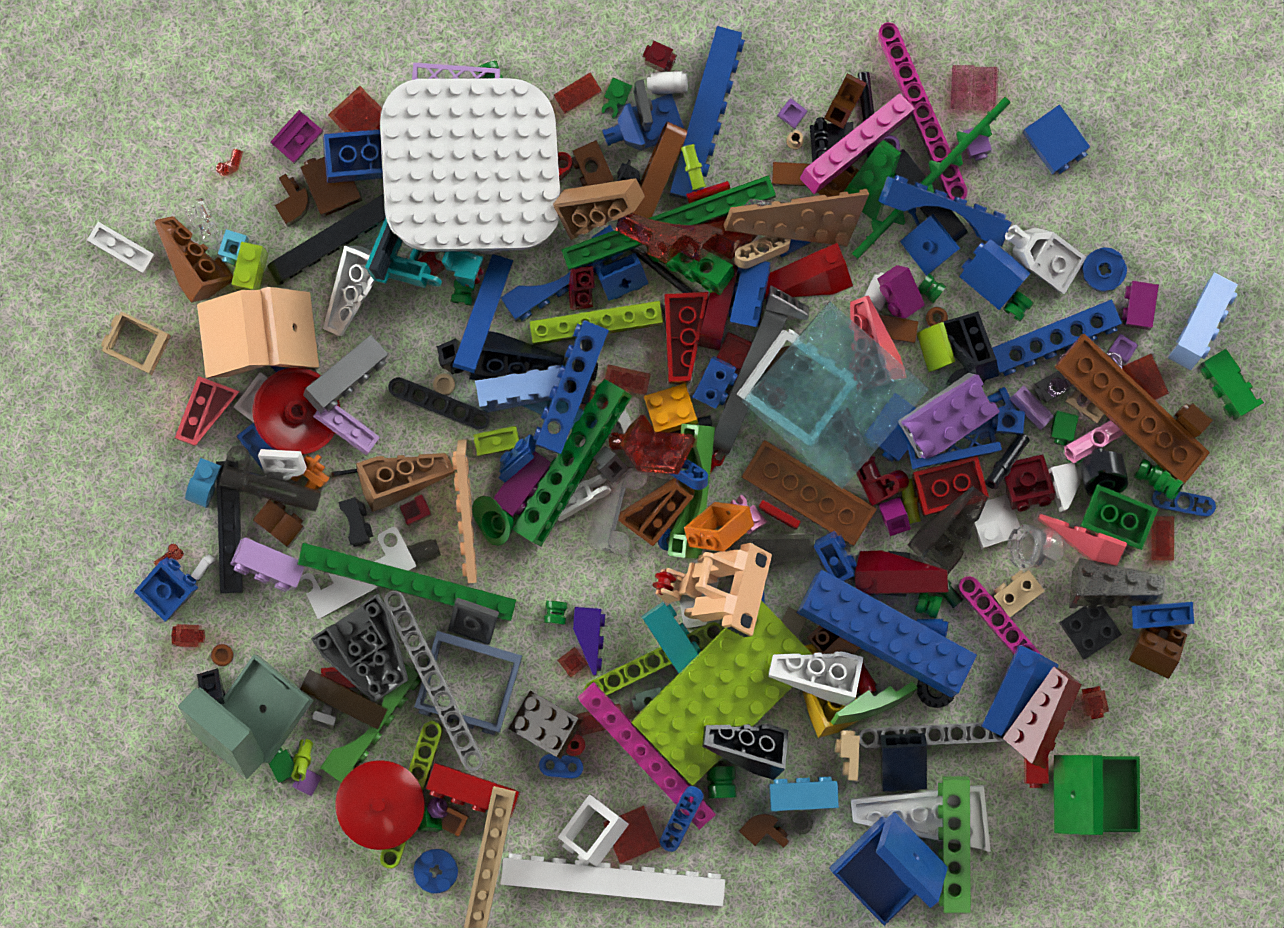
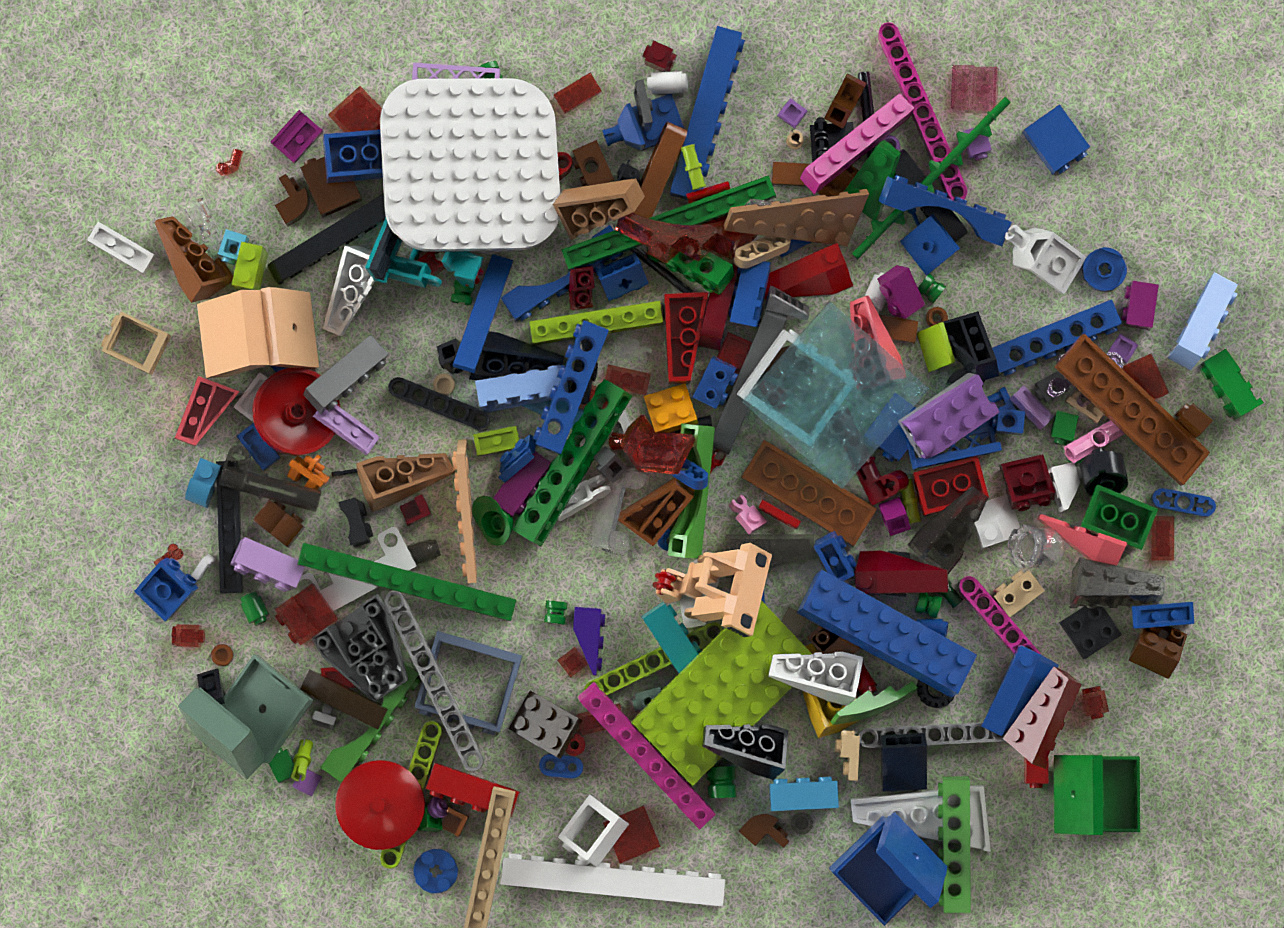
white wing [258,449,307,486] -> none
dark grey plate [448,598,499,645] -> none
green plate [601,77,633,119] -> none
blue beam [660,786,704,852] -> none
orange window [684,502,754,552] -> none
blue brick [959,239,1031,310] -> none
black pin [985,433,1030,490] -> none
green wheel [1003,291,1034,322] -> none
green wheel [1134,458,1163,487] -> none
green wheel [1153,470,1184,501] -> none
none -> green brick [240,591,269,626]
none -> clear red plate [275,583,339,645]

